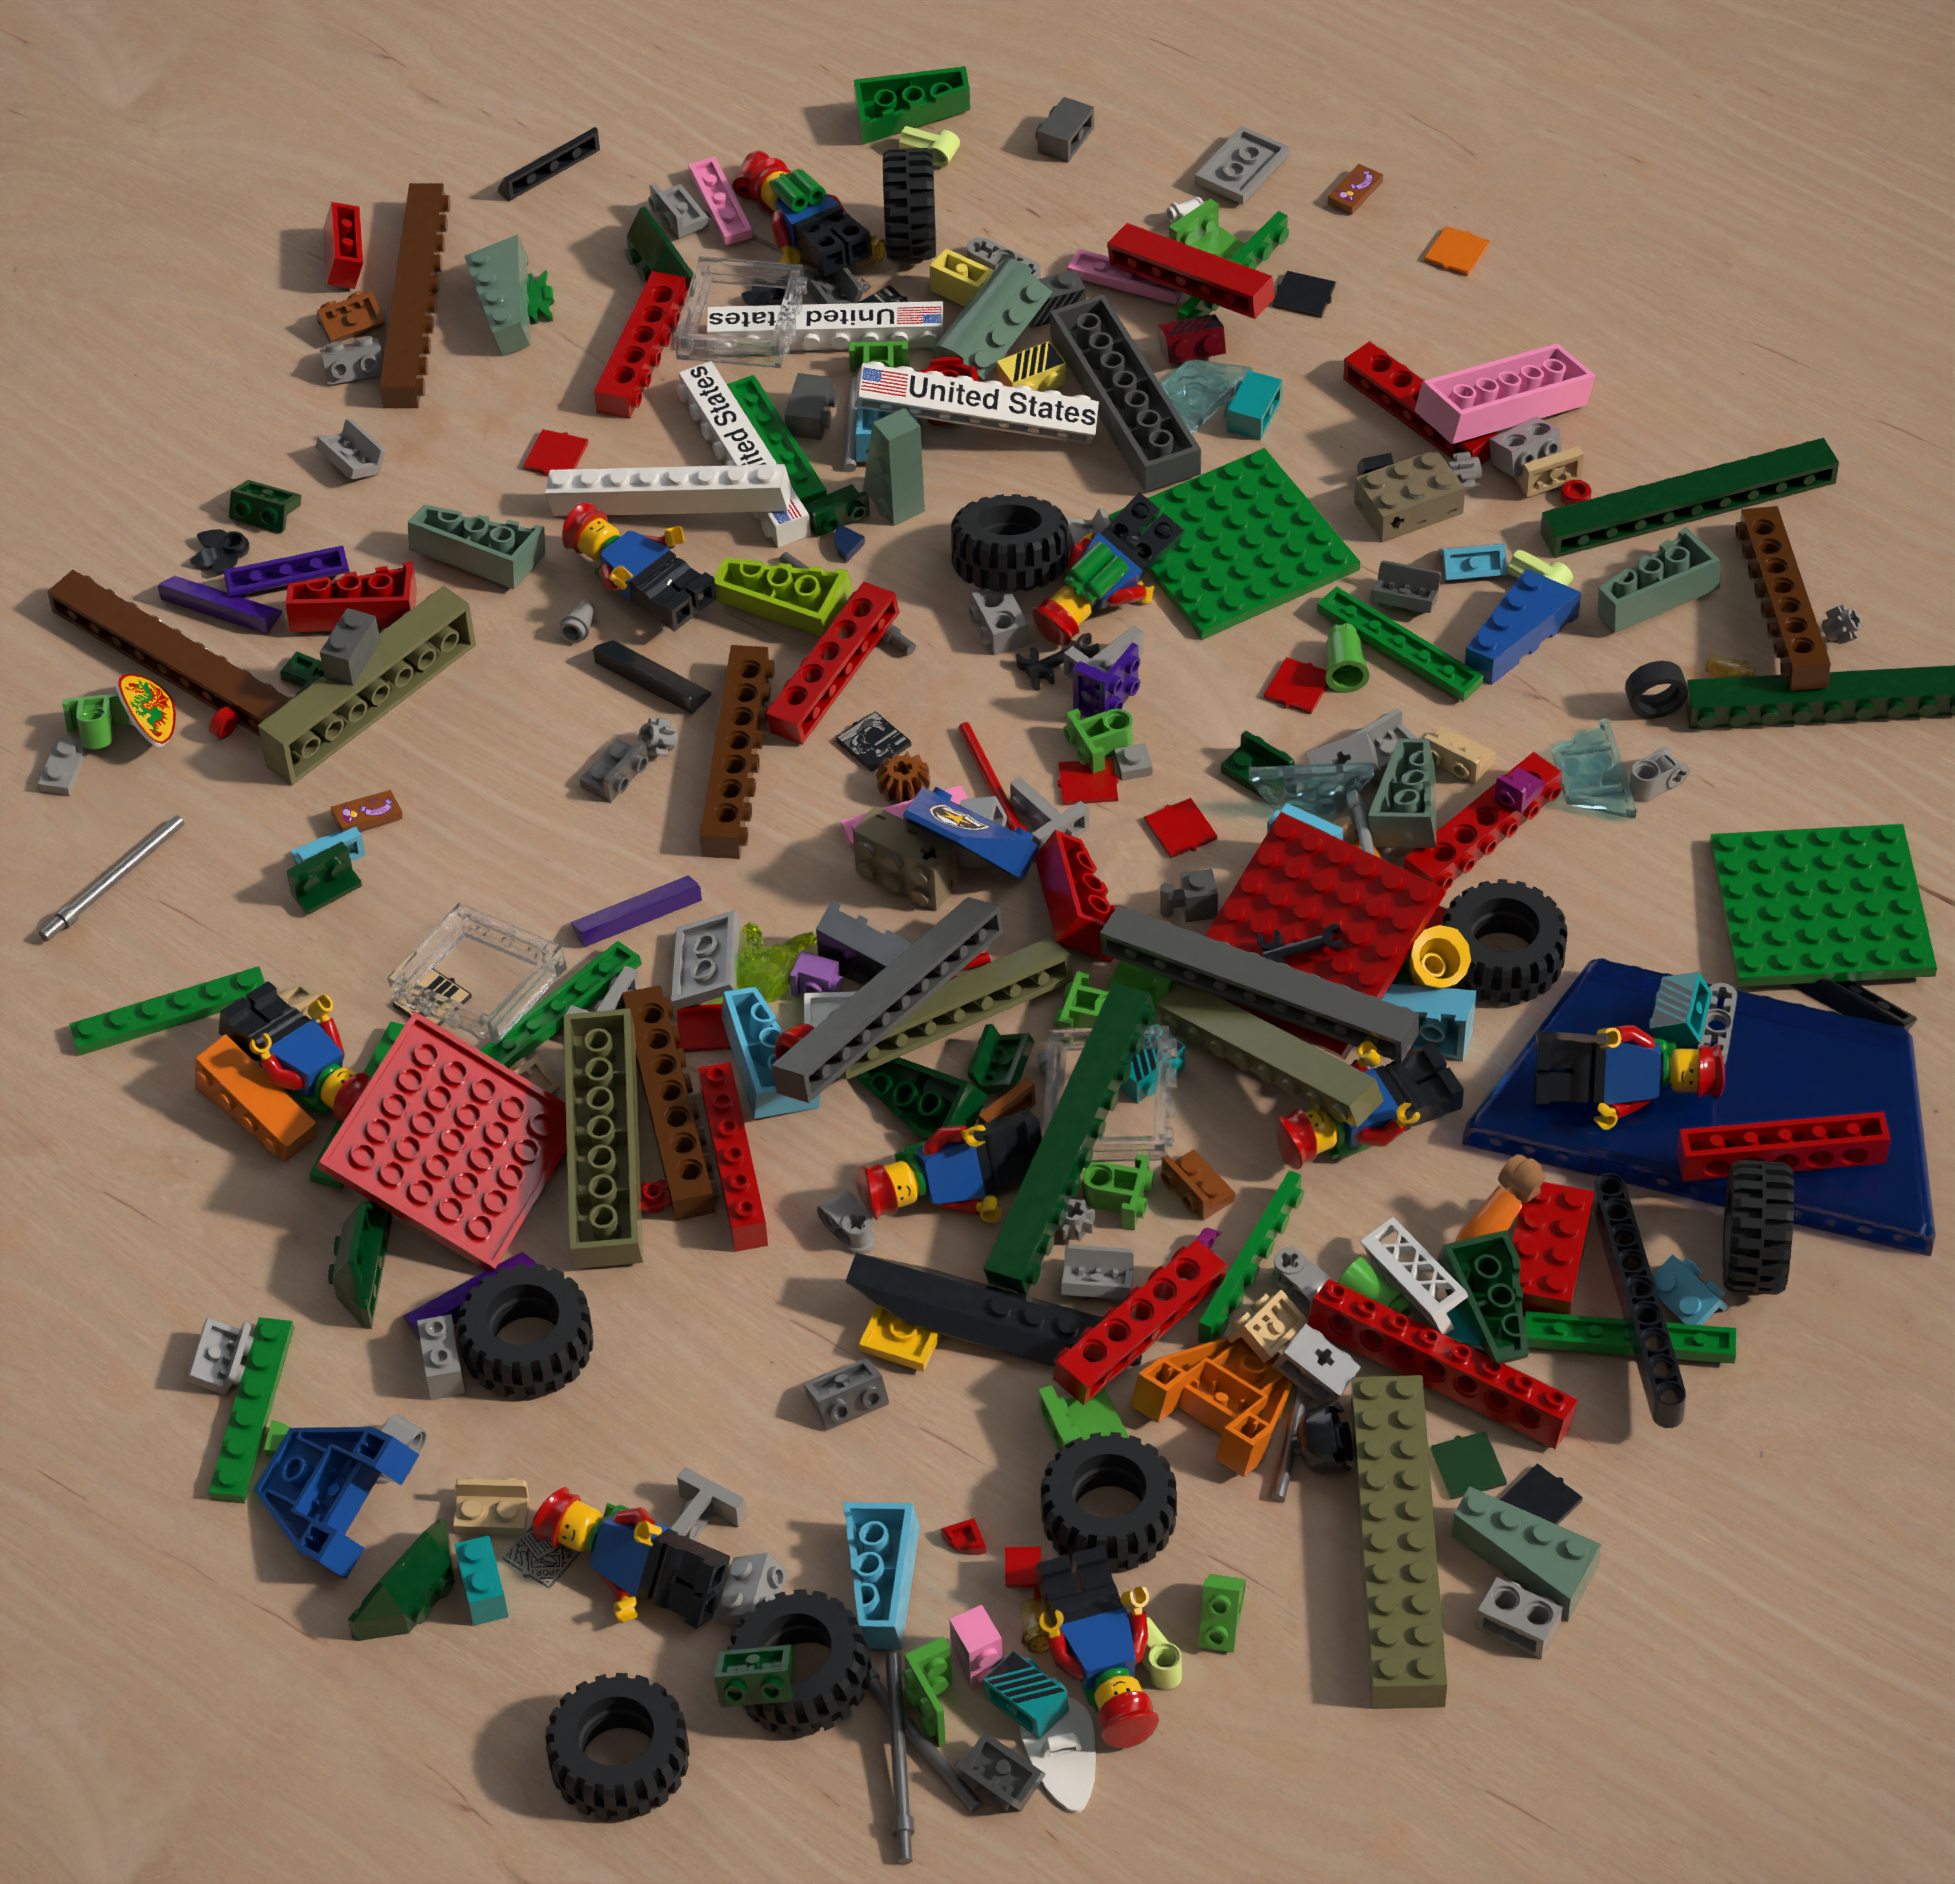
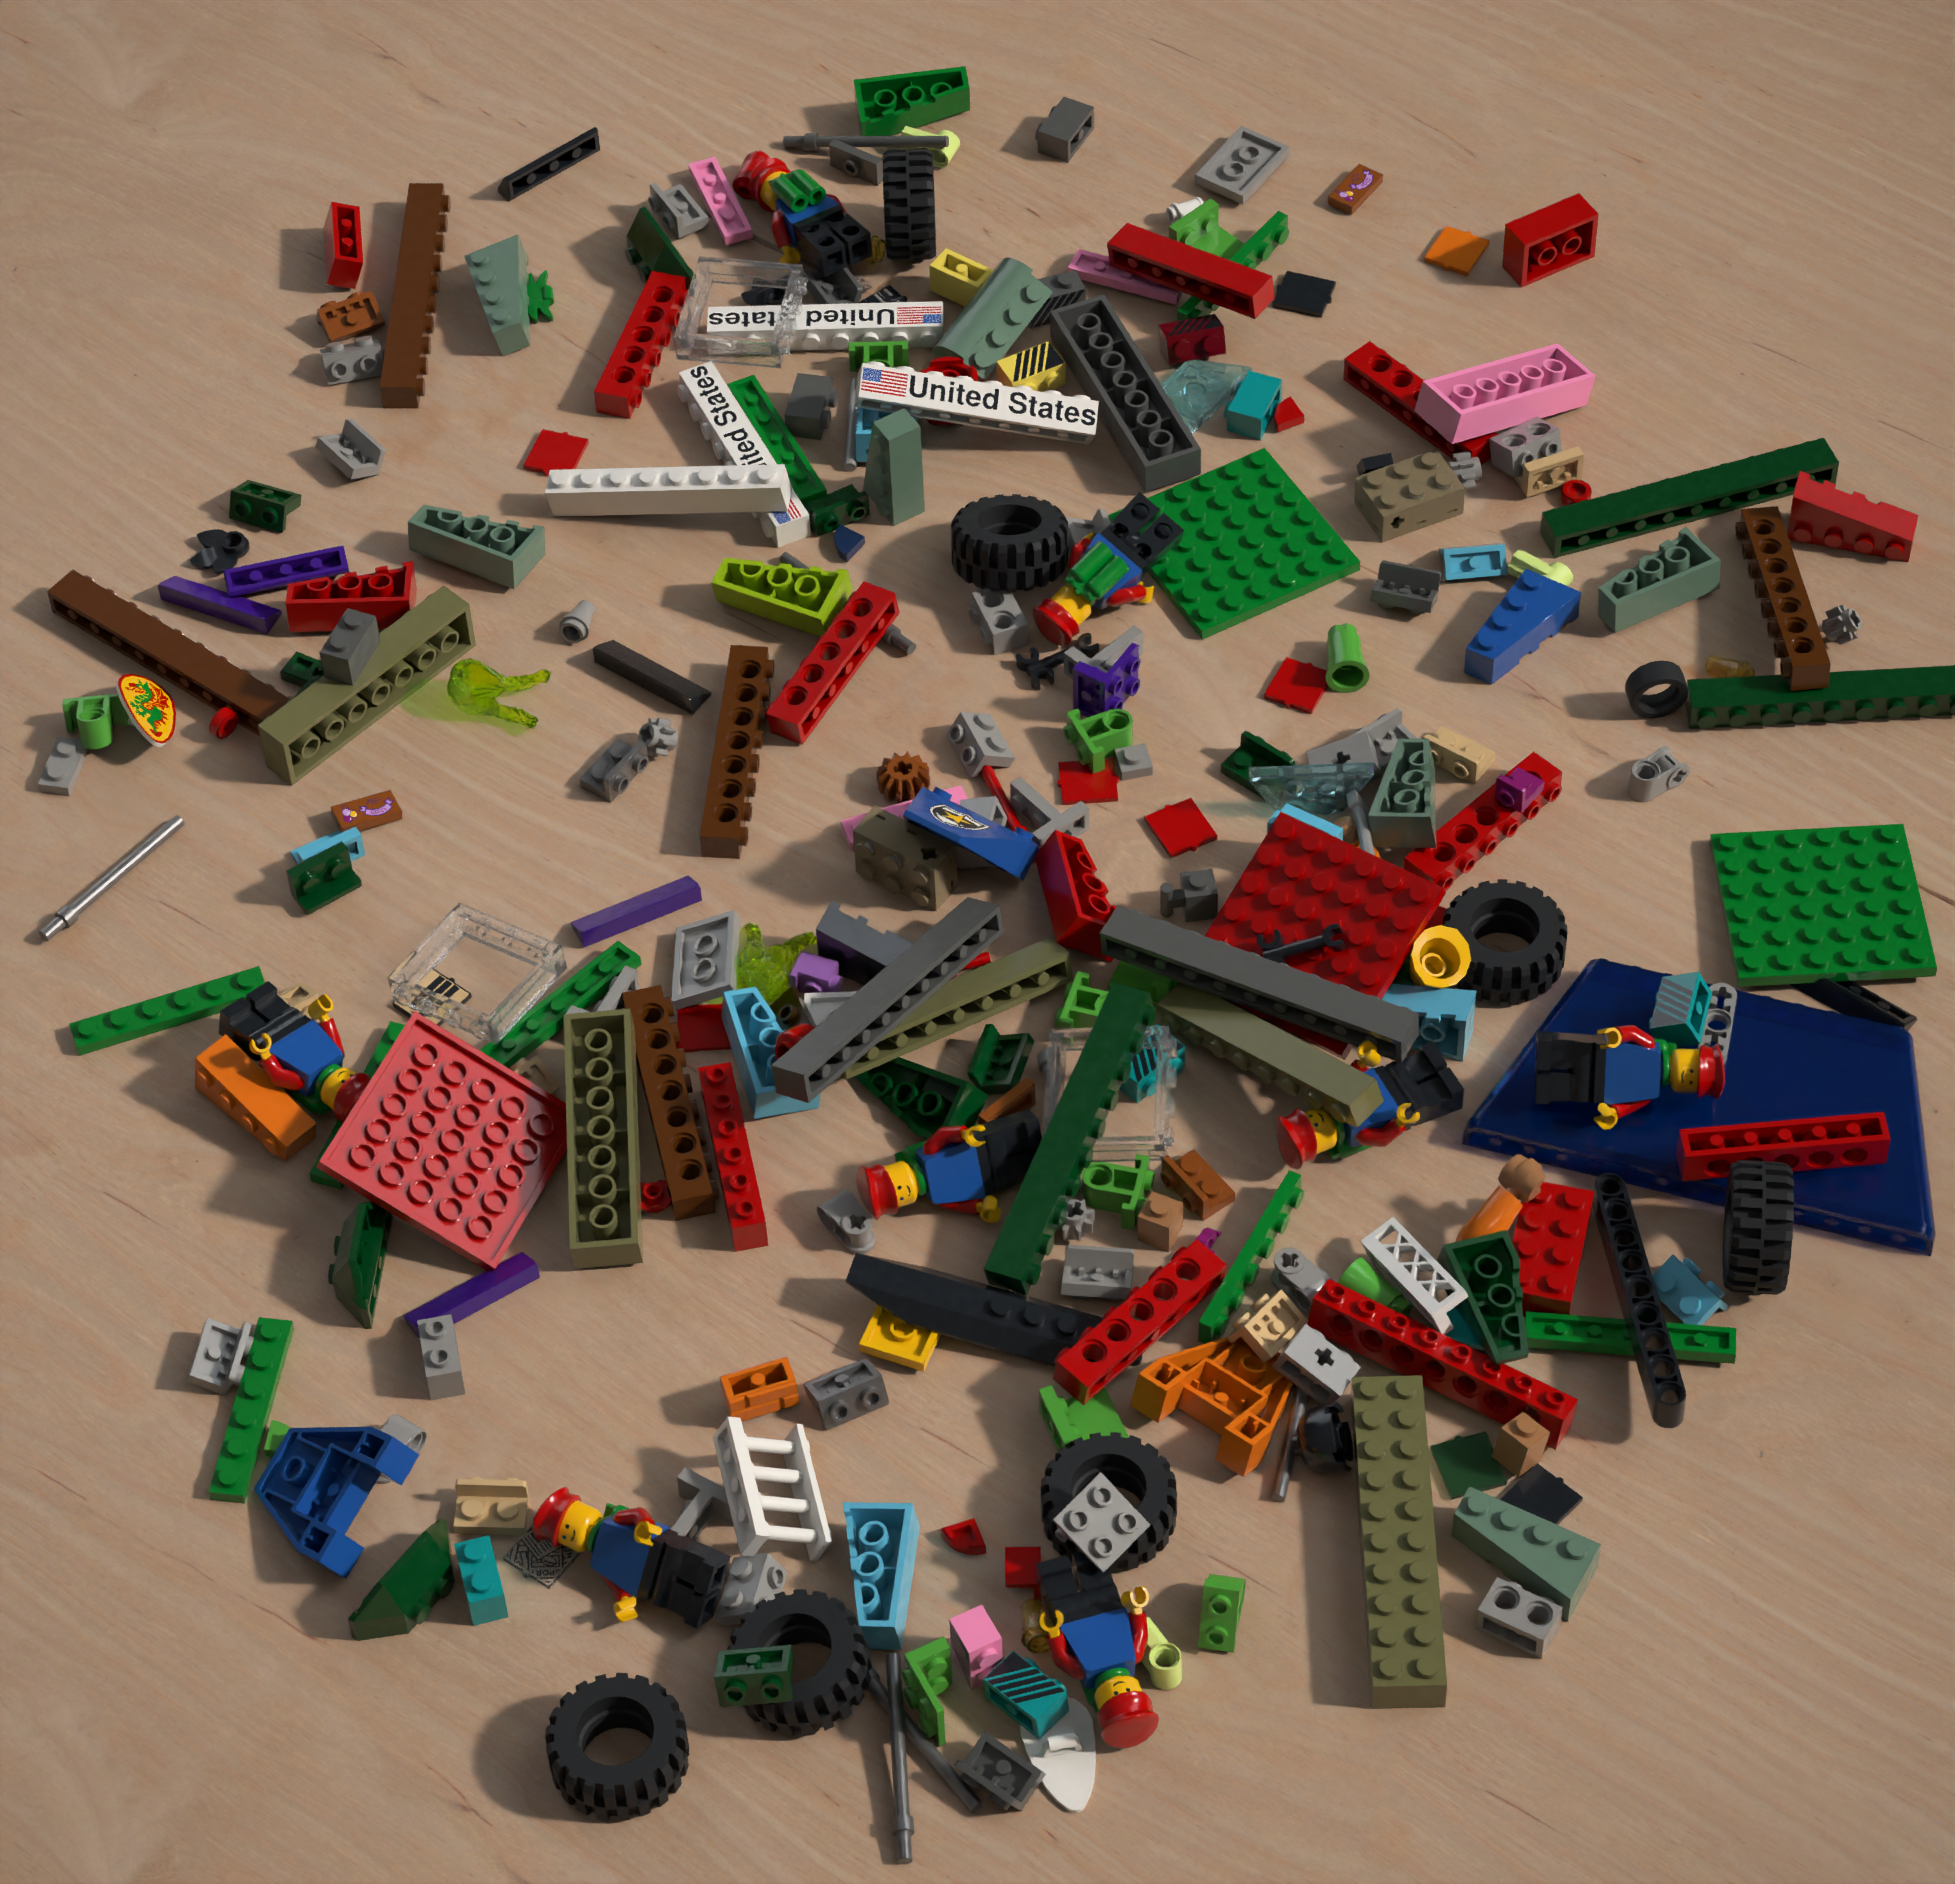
black tyre [457,1263,594,1399] -> none
piece [562,503,717,632] -> none
piece [836,711,912,772] -> none
light grey beam [967,238,1041,279] -> none
green plate [1317,586,1483,702] -> none
clear light blue wing [1552,718,1637,819] -> none
none -> clear neon green hair [447,658,551,730]
none -> white fence [713,1417,832,1562]
none -> orange brick [719,1356,799,1422]
none -> dark brown plate [769,986,817,1031]
none -> dark grey bar [783,133,949,150]
none -> dark grey plate [829,139,883,186]
none -> light grey bracket [947,712,1015,777]
none -> light grey hinge [1053,1472,1150,1573]
none -> medium nougat brick [1138,1191,1183,1252]
none -> red tile [1274,396,1305,432]
none -> medium nougat brick [1492,1412,1550,1478]
none -> red brick [1502,193,1599,288]
none -> red wedge [1787,471,1919,562]

